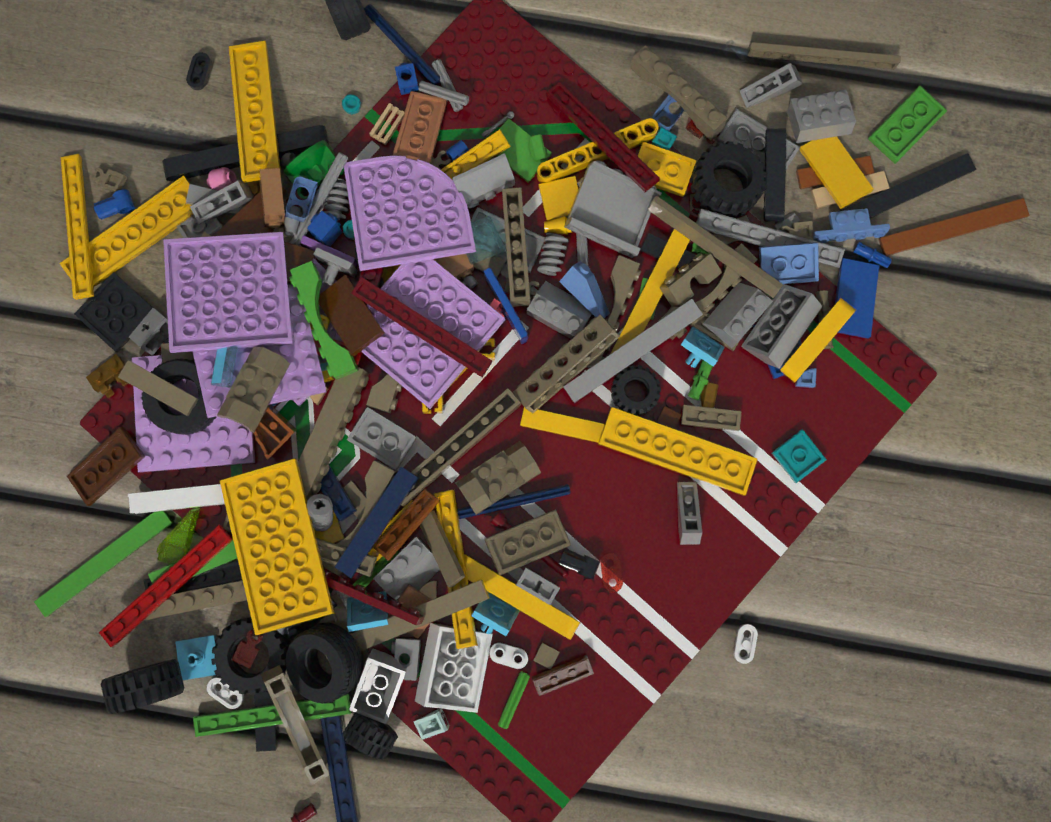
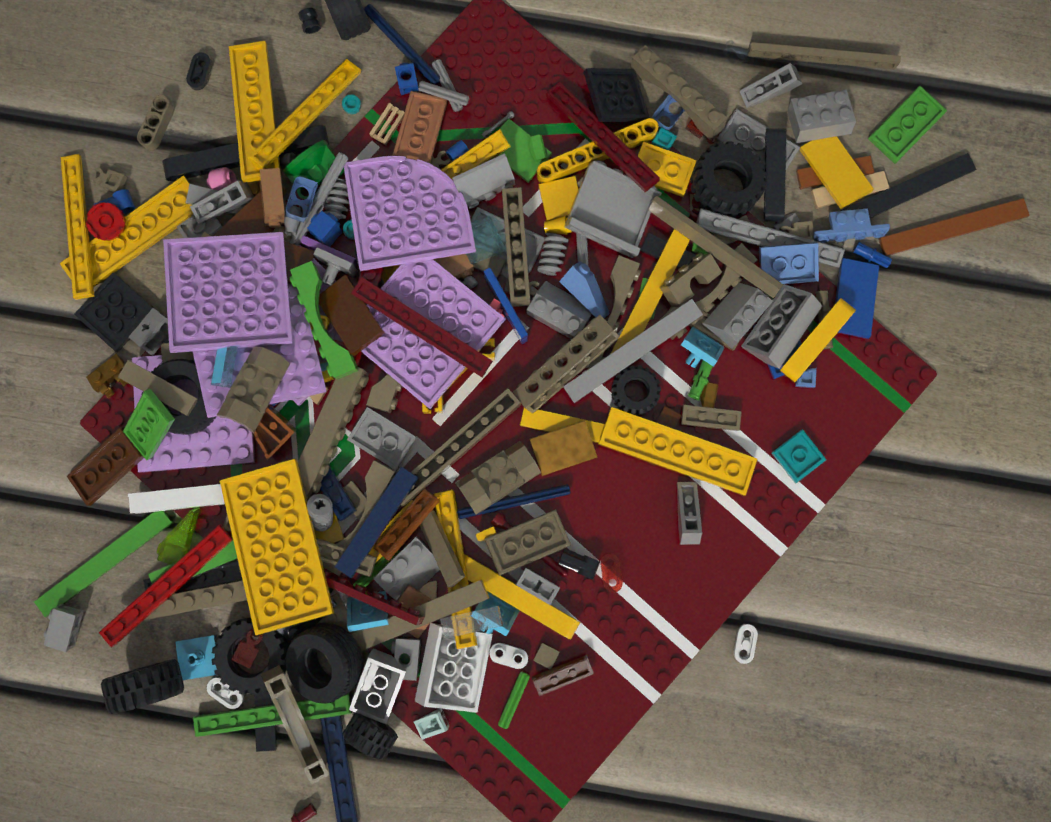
none -> light grey hinge [44,604,84,652]
none -> red tile [86,202,126,241]
none -> bright green tile [123,389,175,460]
none -> dark tan beam [137,95,174,151]
none -> yellow tile [248,59,361,169]
none -> black wheel [298,8,321,34]
none -> clear tile [440,606,503,639]
none -> yellow tile [475,526,497,542]
none -> pearl gold tile [530,420,597,476]
none -> black plate [583,68,650,122]

